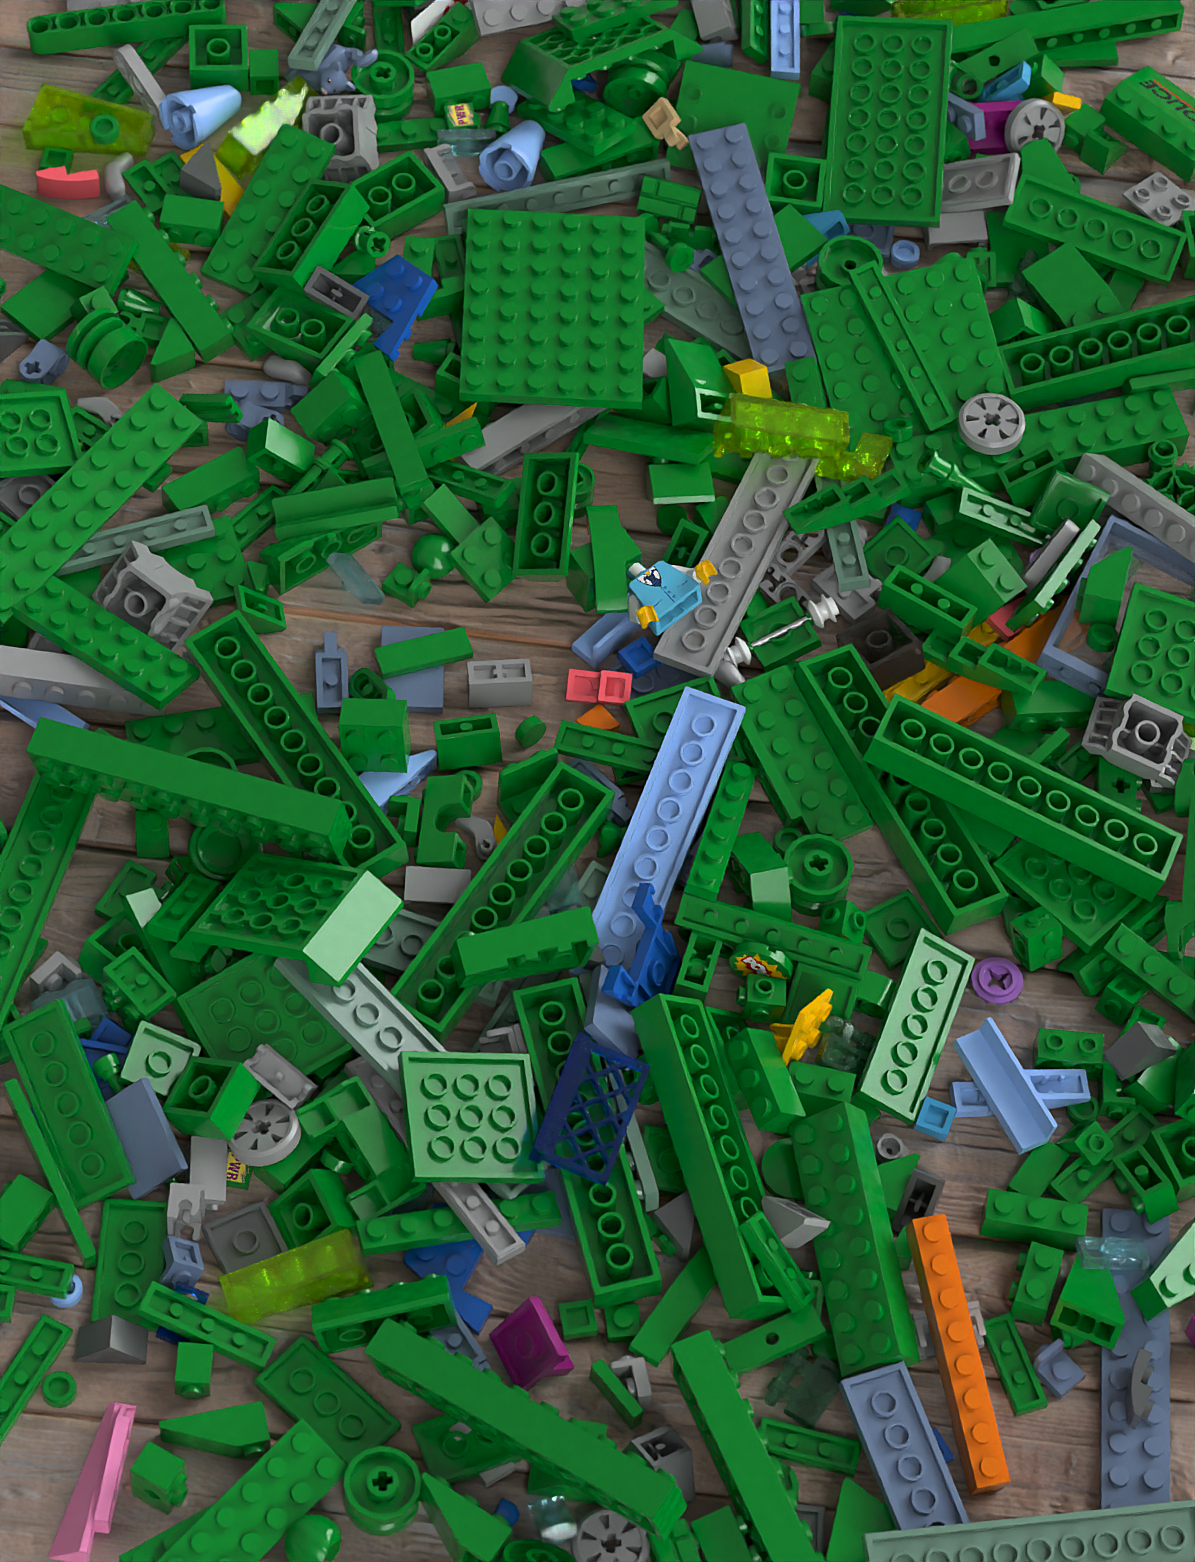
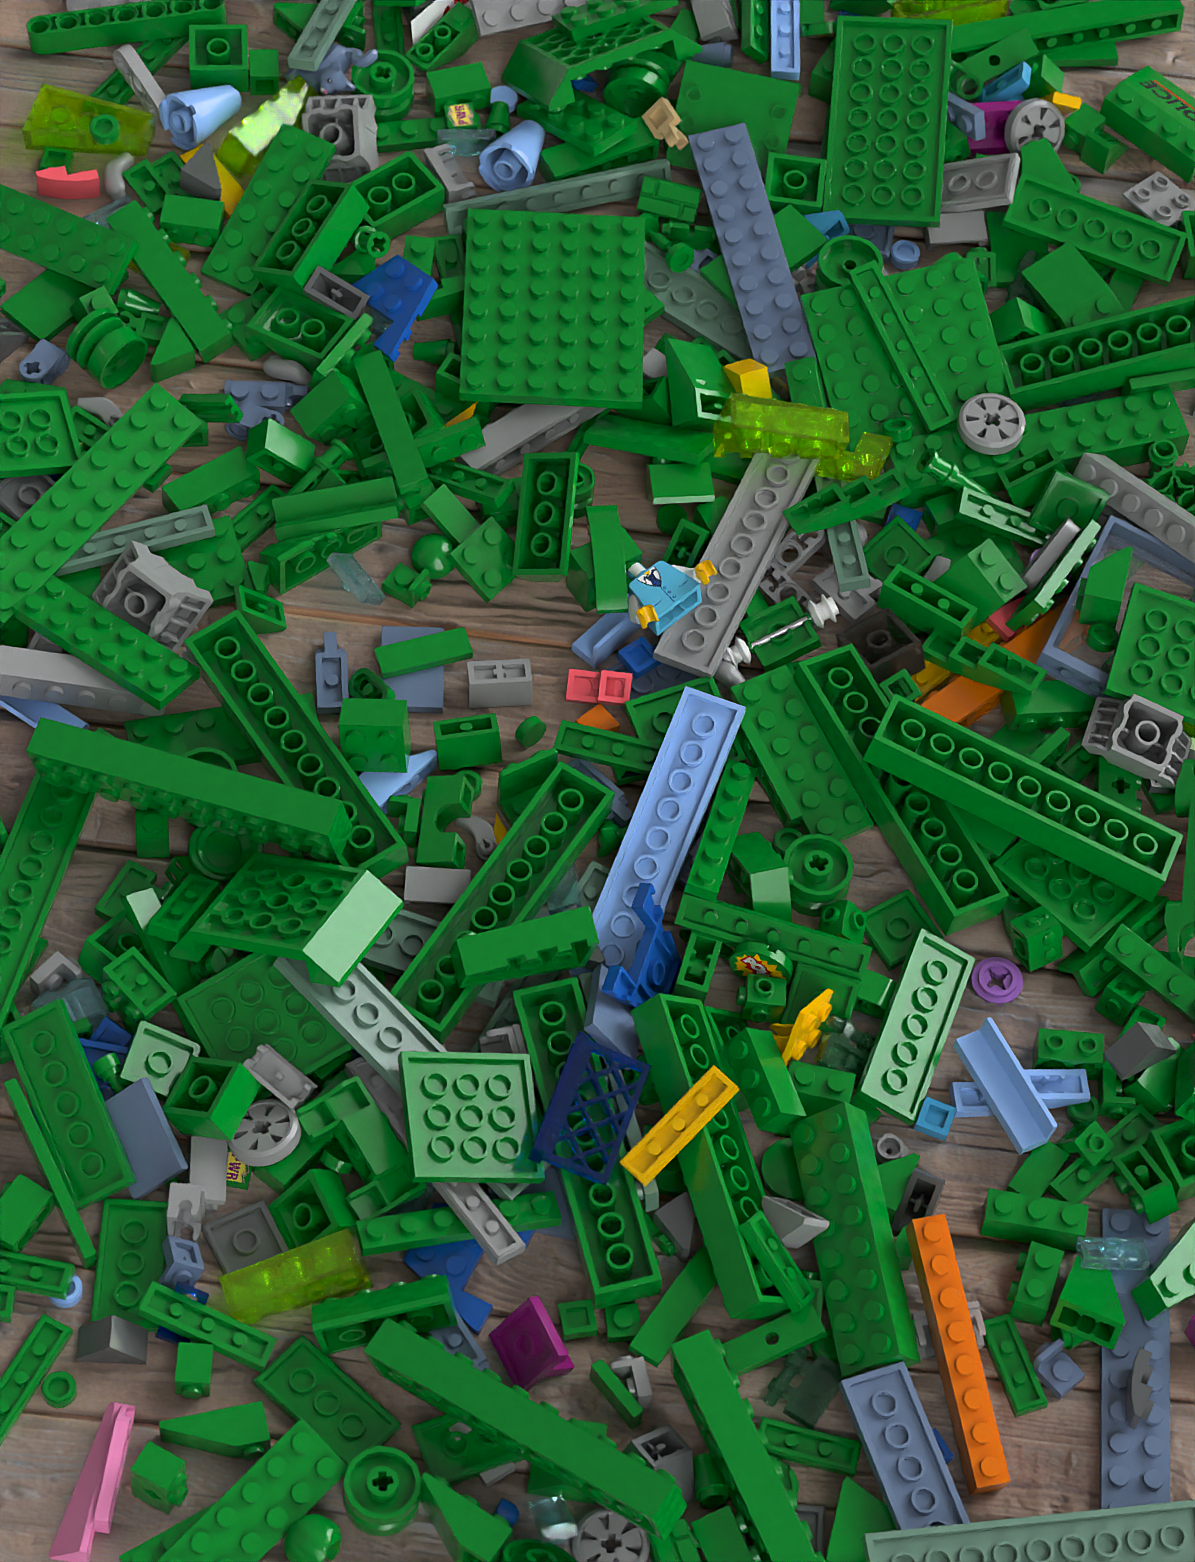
none -> yellow tile [620,1065,739,1187]
none -> green cone [693,1453,729,1508]
none -> green brick [878,668,922,703]

